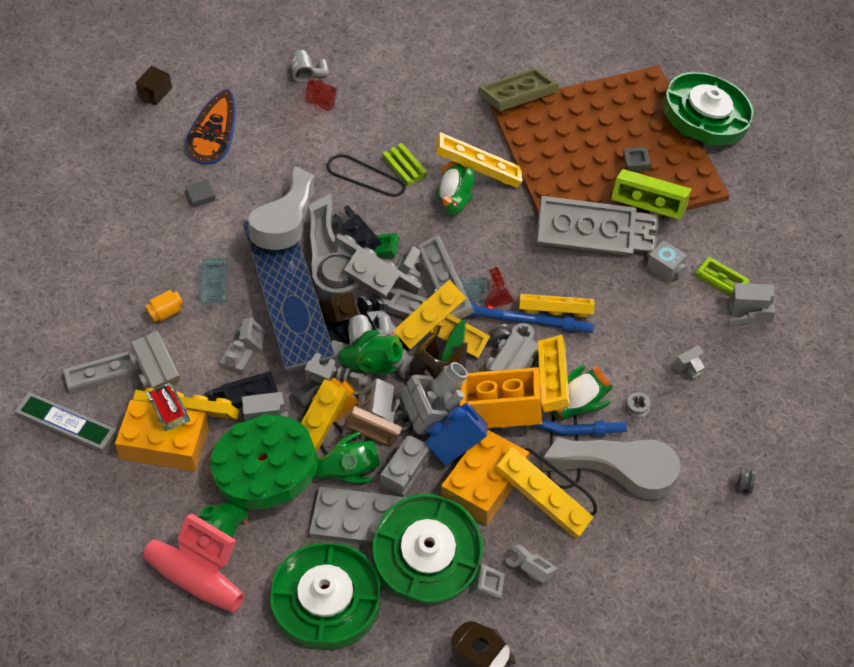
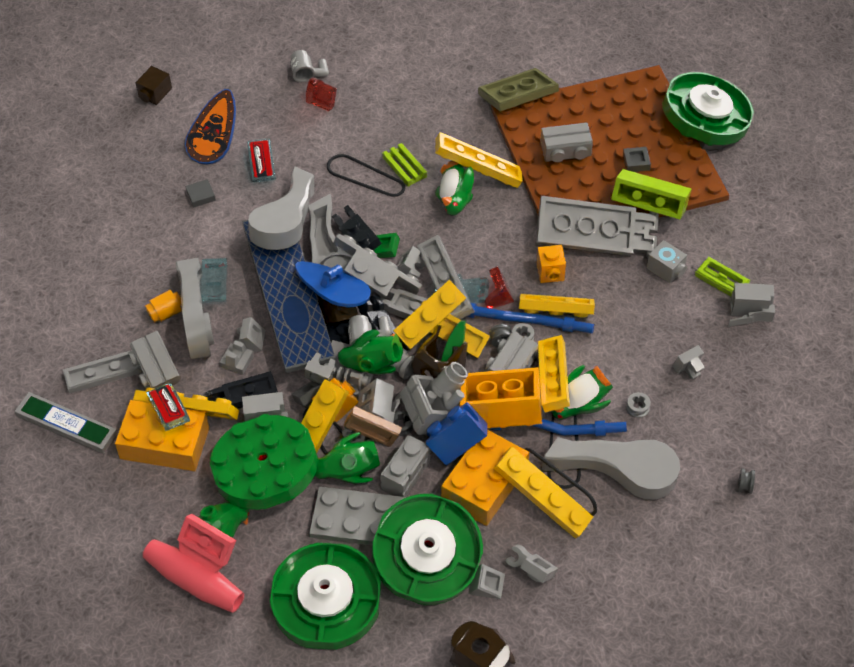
none -> light grey animal [175,258,214,360]
none -> slope [247,139,276,183]
none -> blue shield [295,261,371,307]
none -> light orange brick [537,245,566,283]
none -> light grey brick [540,123,593,162]

